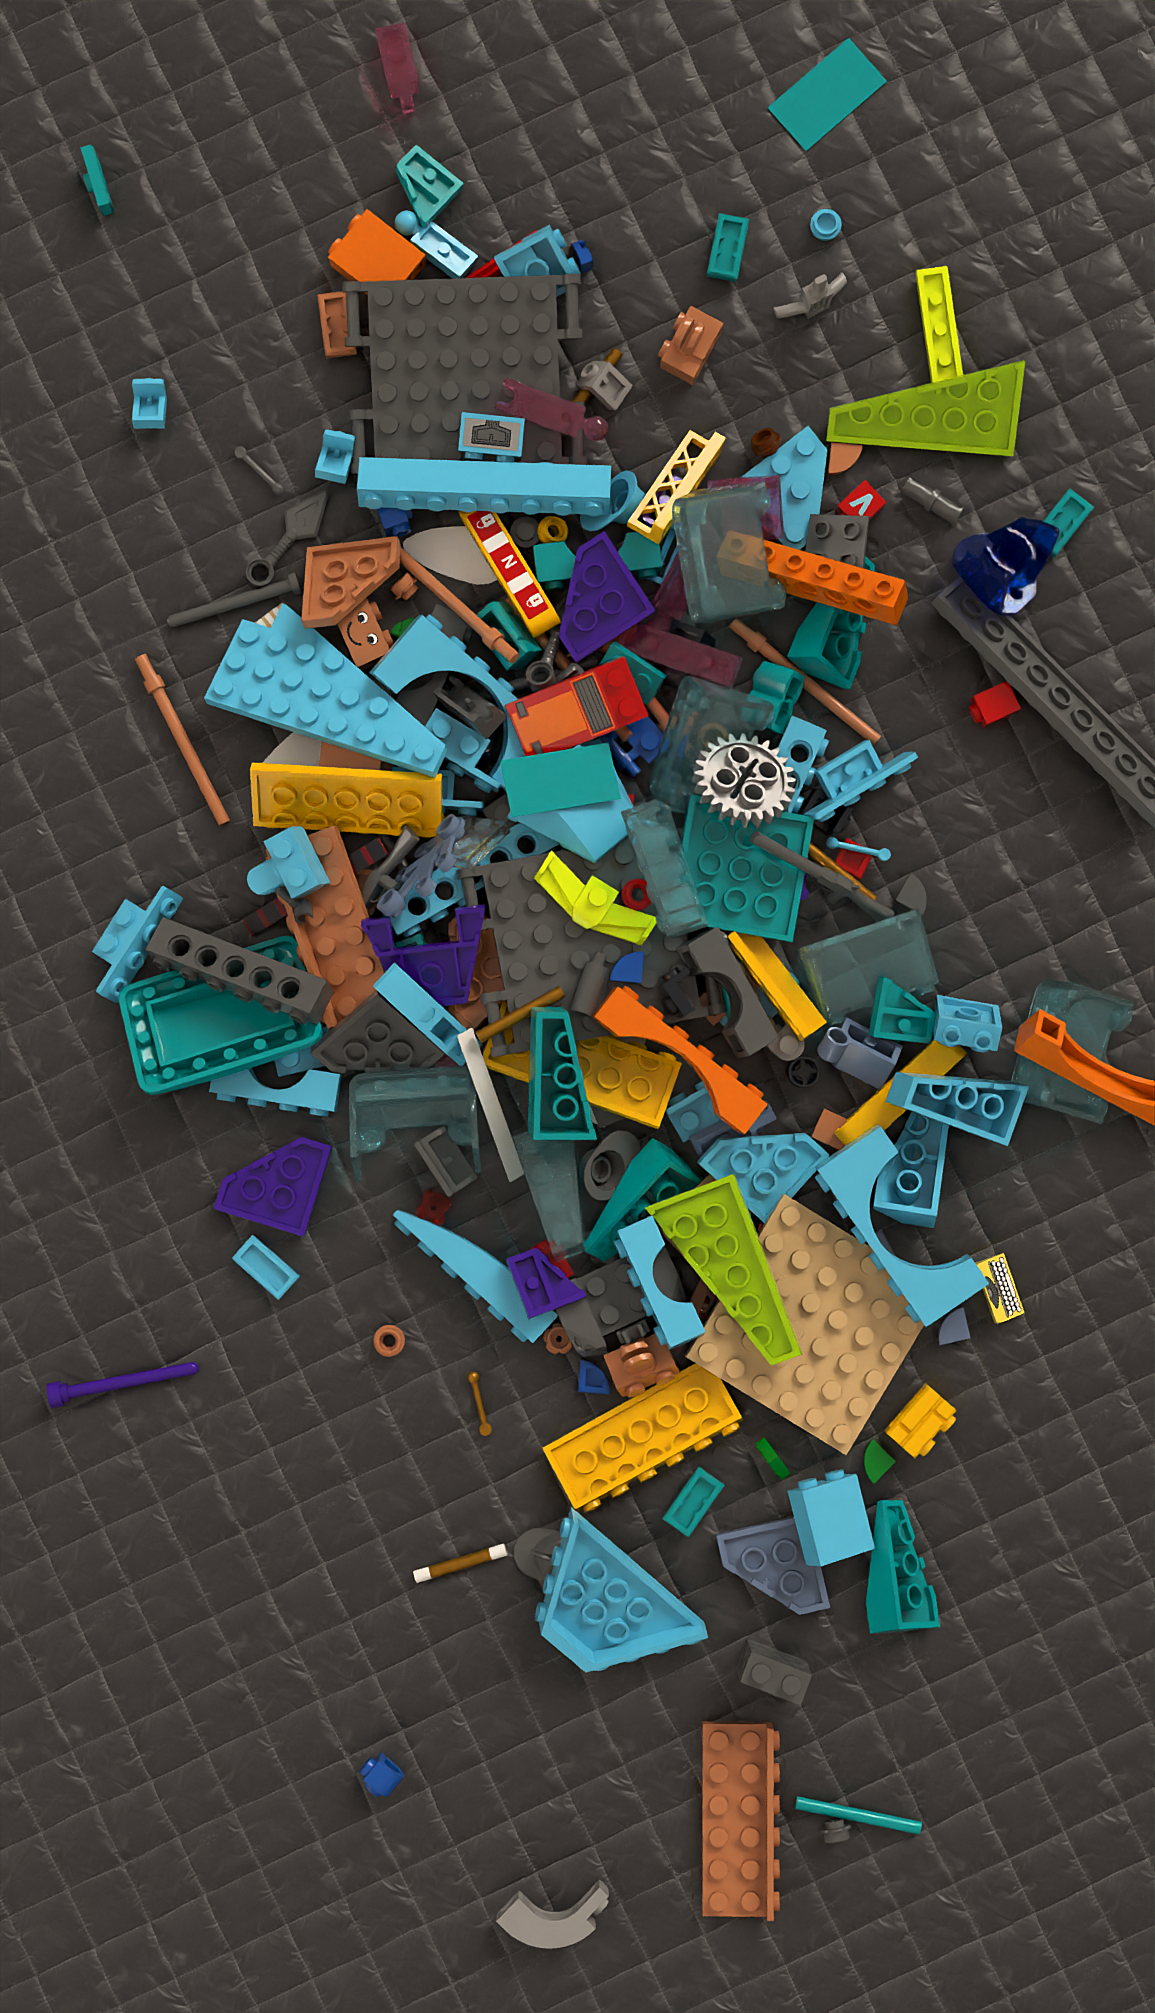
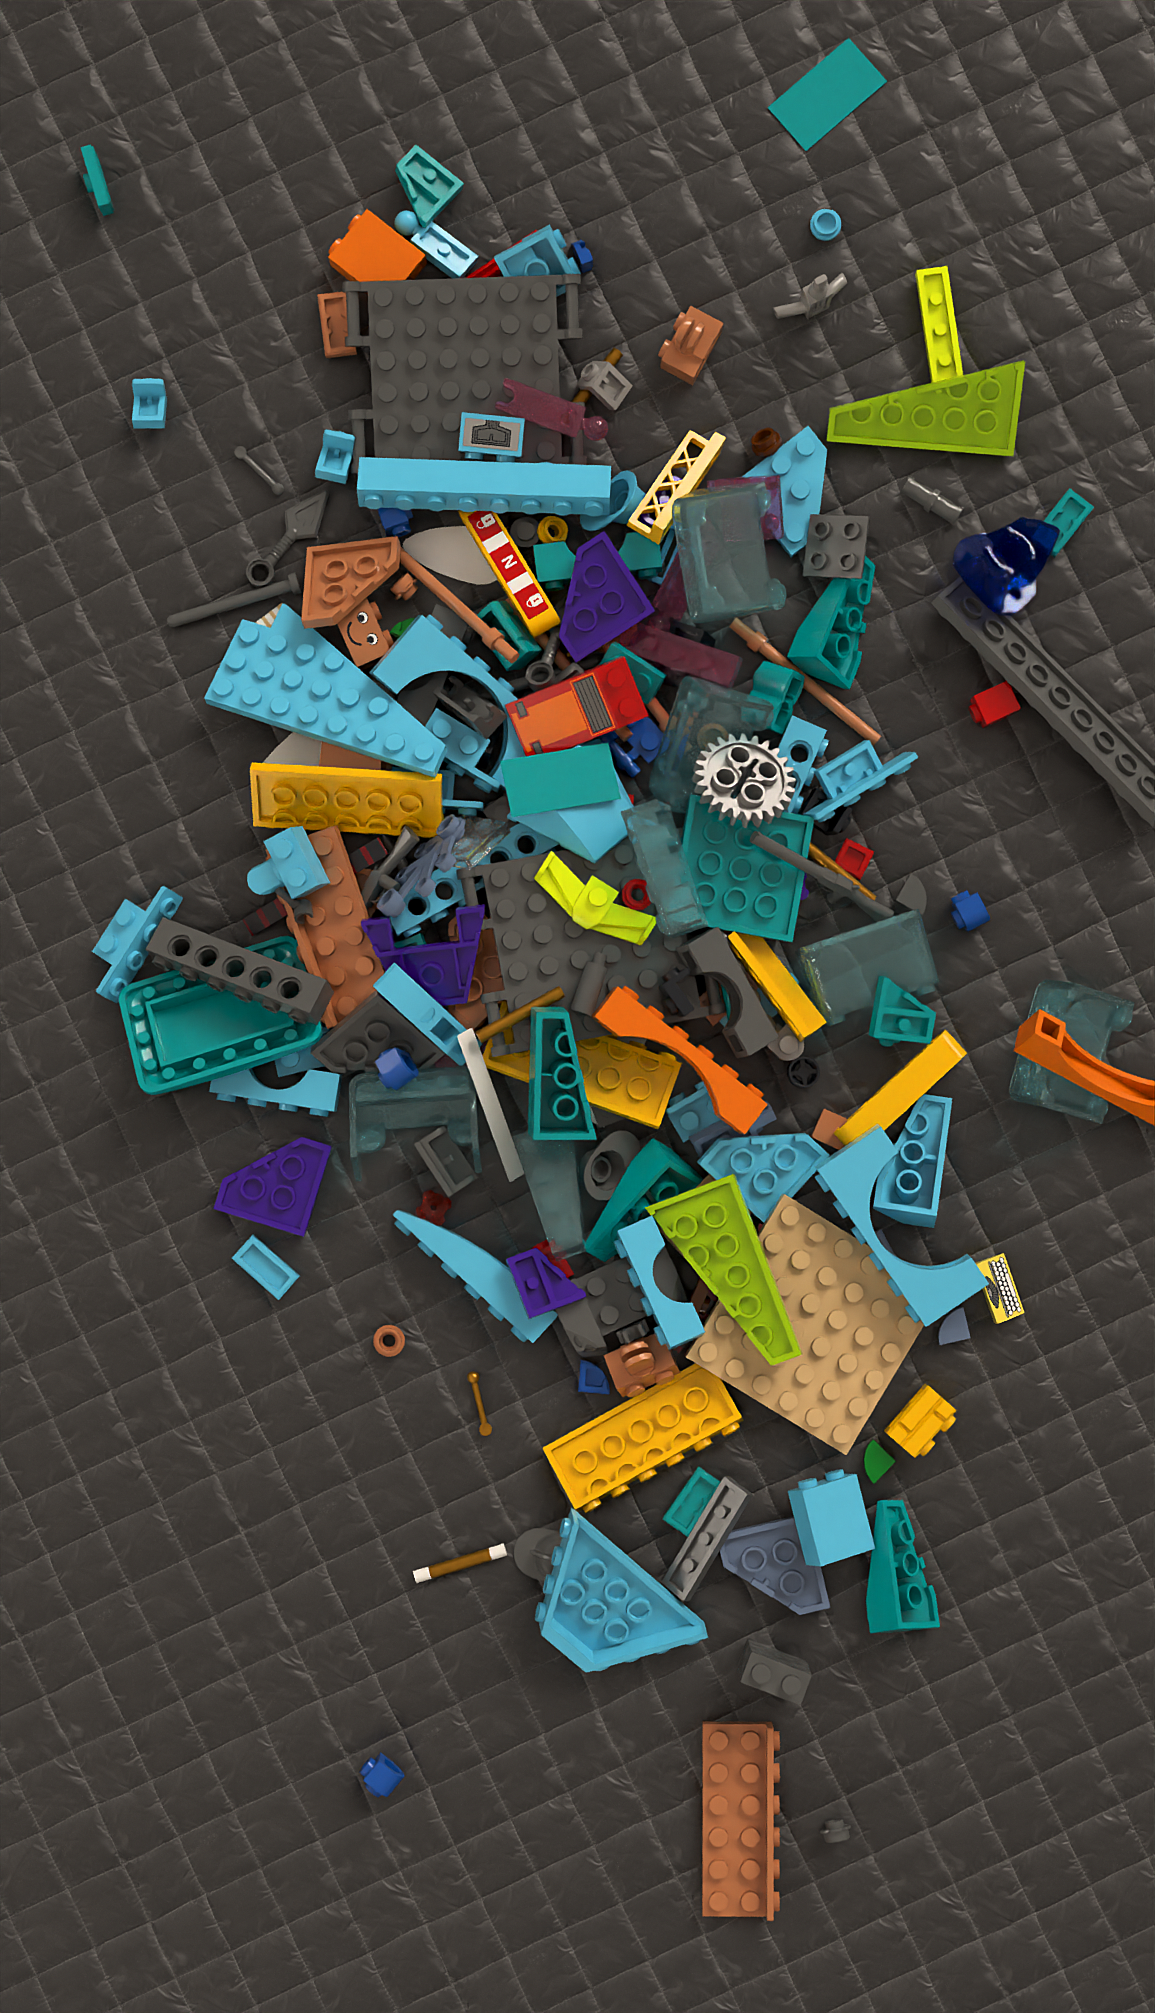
dark purple piece [47,1362,199,1408] -> none
nougat bar [135,654,230,826] -> none
clear pink hinge [375,22,419,114] -> none
light grey arch [496,1879,609,1949] -> none
nougat plate [543,1323,572,1354] -> none
blue tile [609,951,644,984] -> none
teal plate [707,213,749,282] -> none
orange brick [717,530,908,626] -> none
green tile [755,1437,790,1479] -> none
teal bar [795,1796,922,1834] -> none
sand blue hinge [817,1017,903,1090] -> none
medium azure hinge [826,837,891,861] -> none
nougat tile [828,442,862,475] -> none
red brick [835,480,887,522] -> none
medium azure wedge [885,1072,1029,1146] -> none
medium azure plate [933,995,1002,1052] -> none
none -> blue plate [375,1047,419,1090]
none -> dark grey plate [661,1476,753,1601]
none -> blue plate [950,890,990,932]

